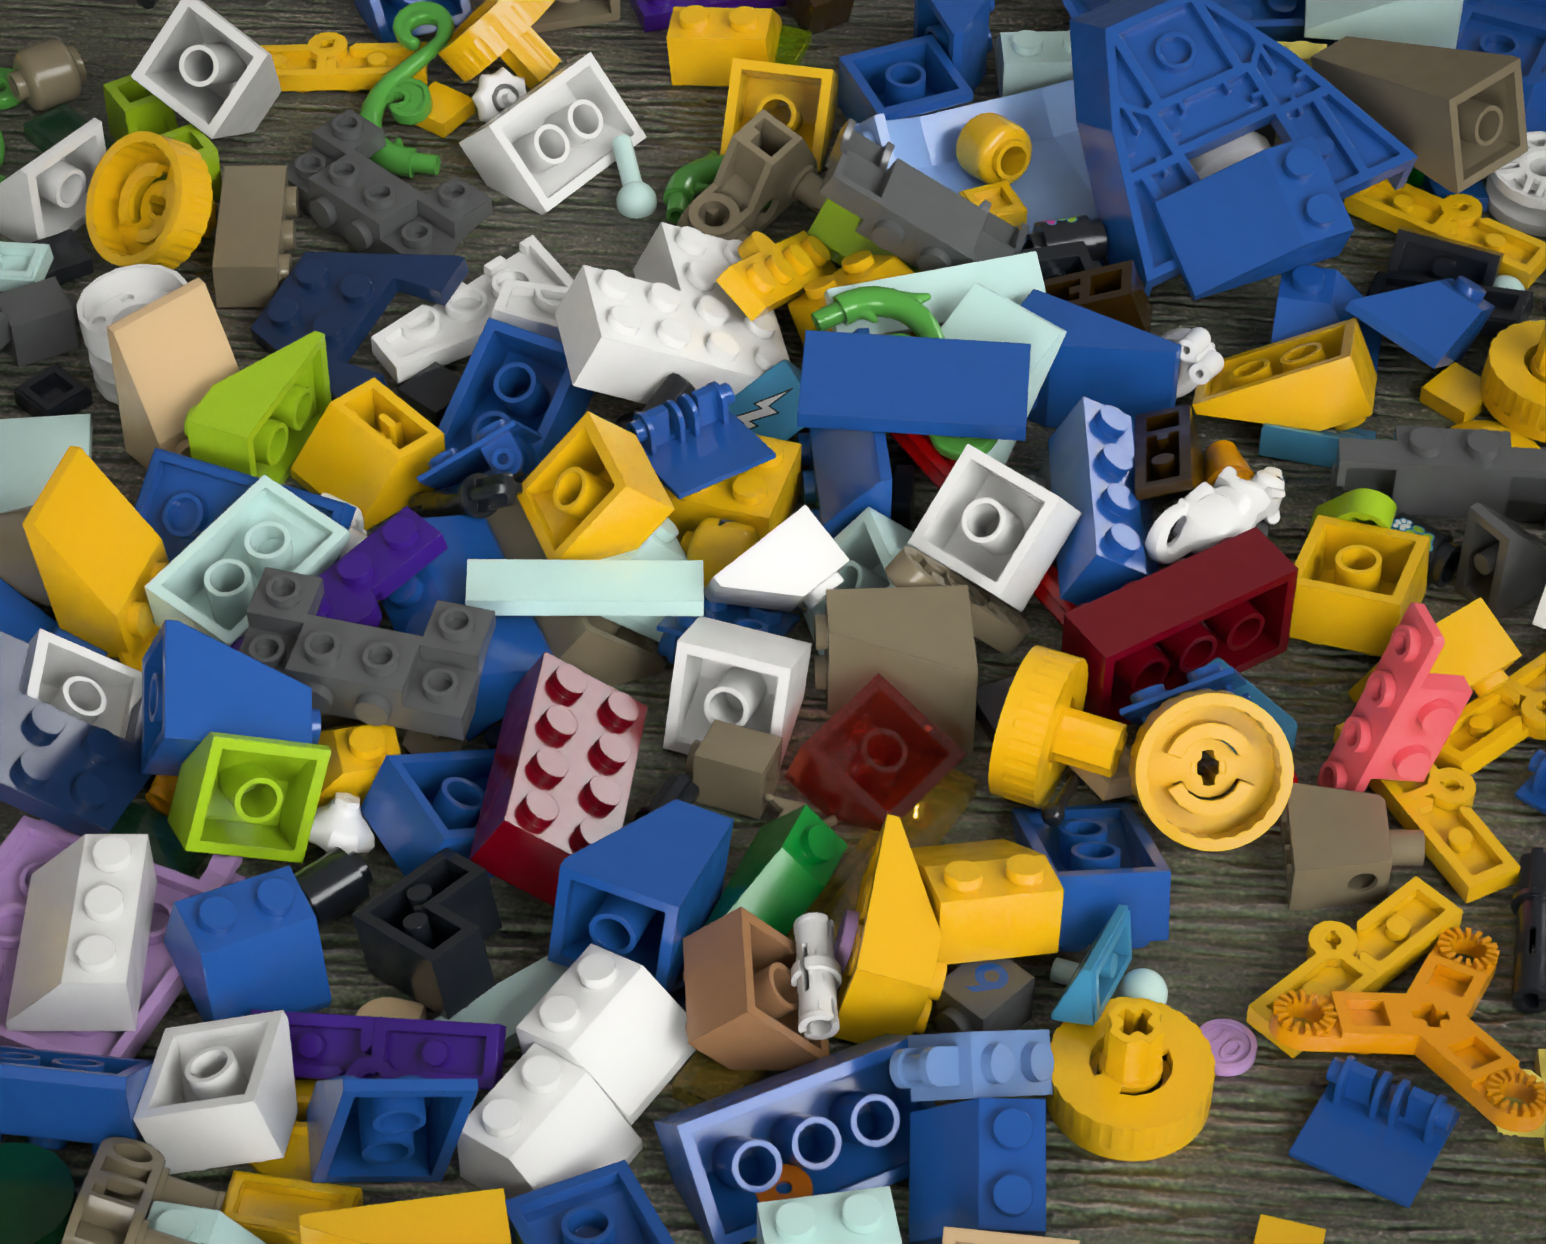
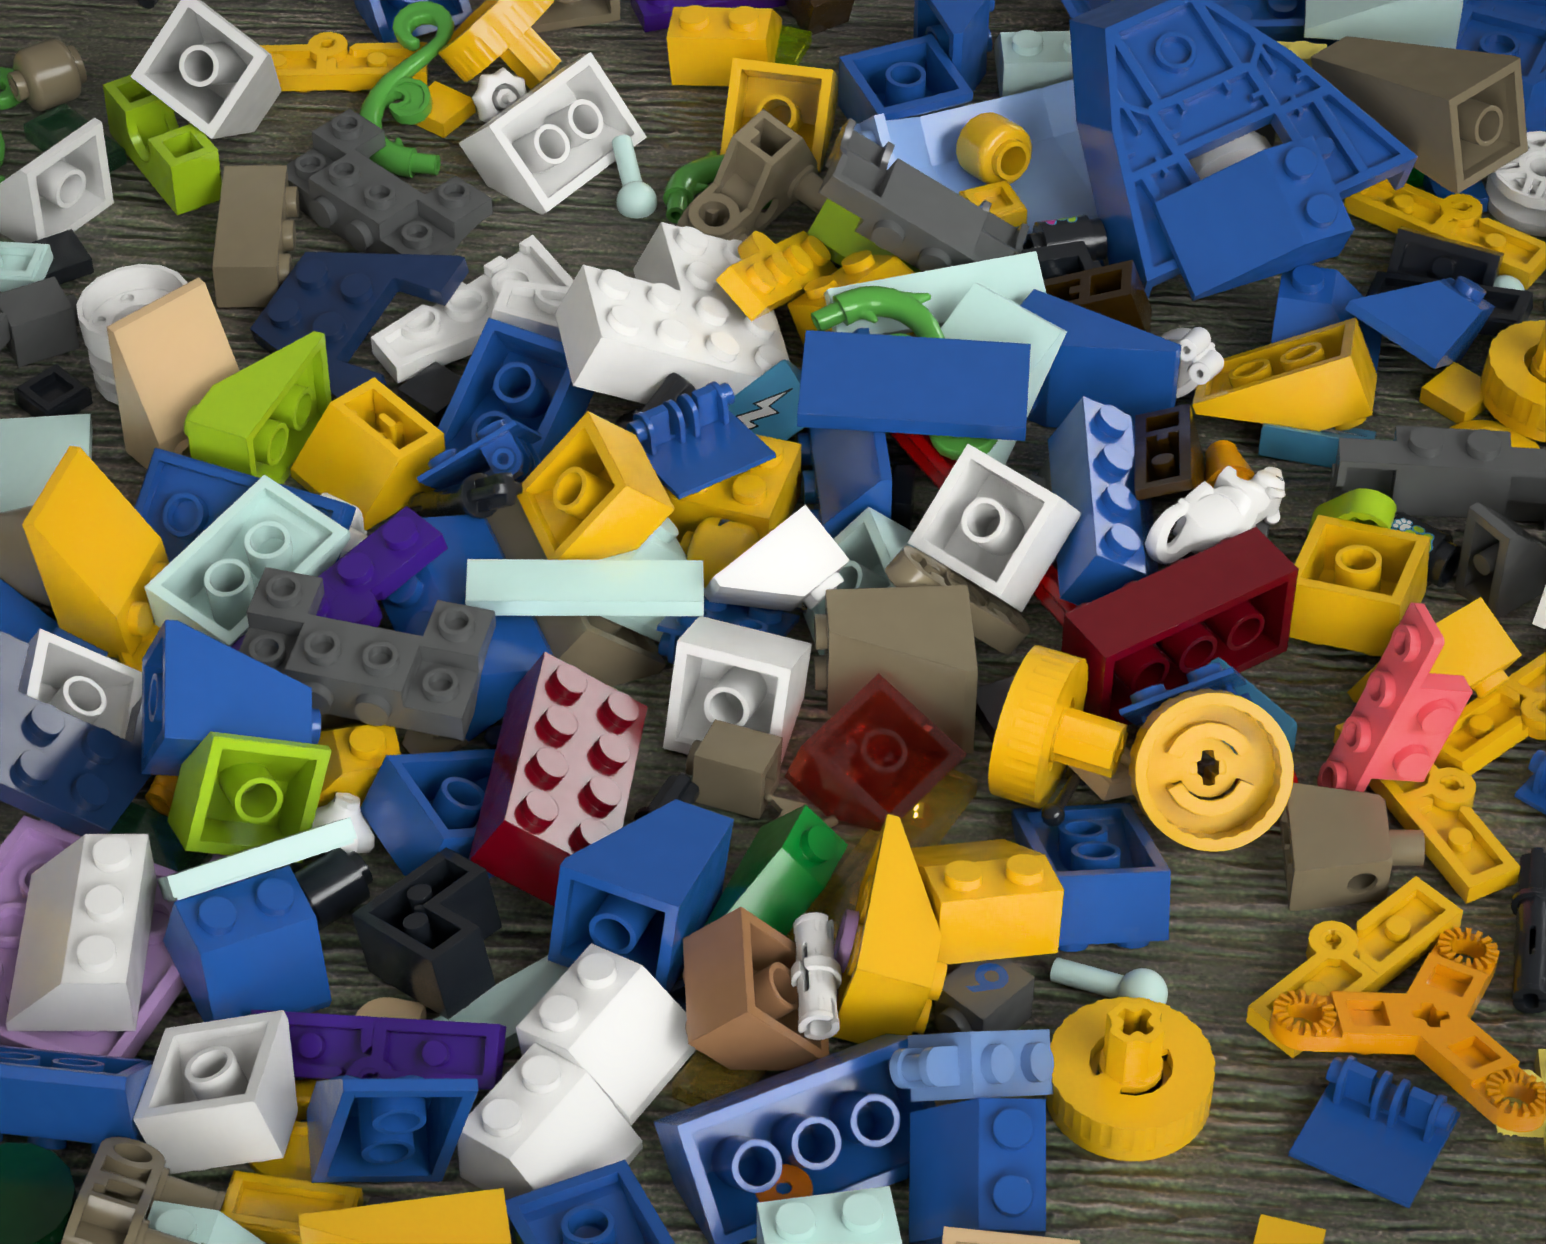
yellow piece [86,131,217,270] -> none
dark azure slope [1050,904,1132,1026] -> none
lavender piece [1199,1019,1257,1077] -> none
none -> light aqua tile [157,817,357,902]

